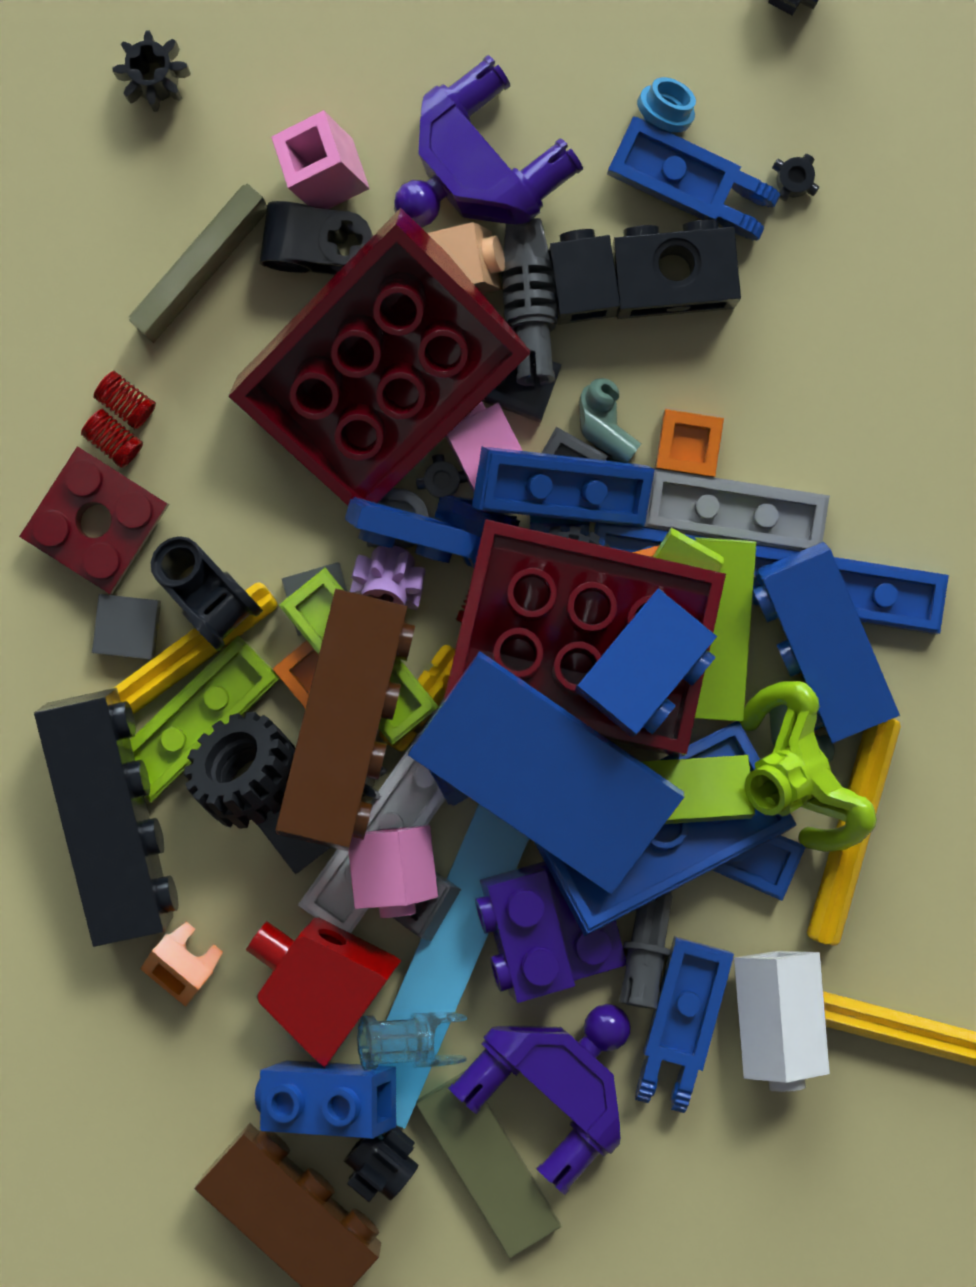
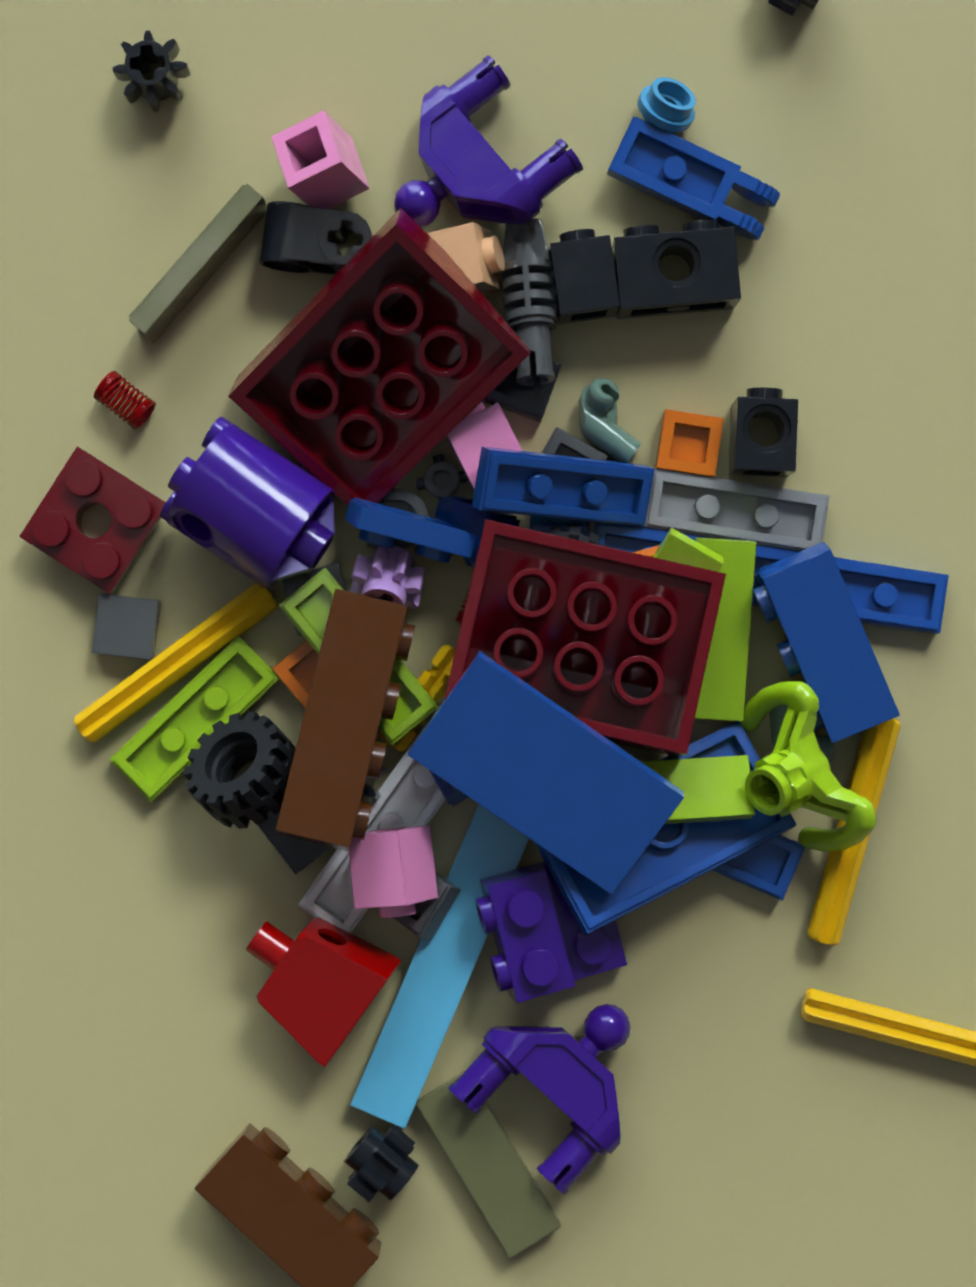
black brick [34,688,179,947] -> none
red piece [81,409,143,468] -> none
tile [140,921,223,1007] -> none
black piece [150,536,263,652] -> none
blue brick [255,1060,396,1139] -> none
clear light blue piece [357,1012,467,1071] -> none
blue brick [575,588,717,737] -> none
dark grey axle [619,892,673,1009] -> none
blue hinge [635,936,734,1113] -> none
white brick [734,951,830,1092] -> none
black piece [772,153,820,201] -> none
none -> dark purple cylinder [160,417,335,590]
none -> black brick [728,387,798,477]

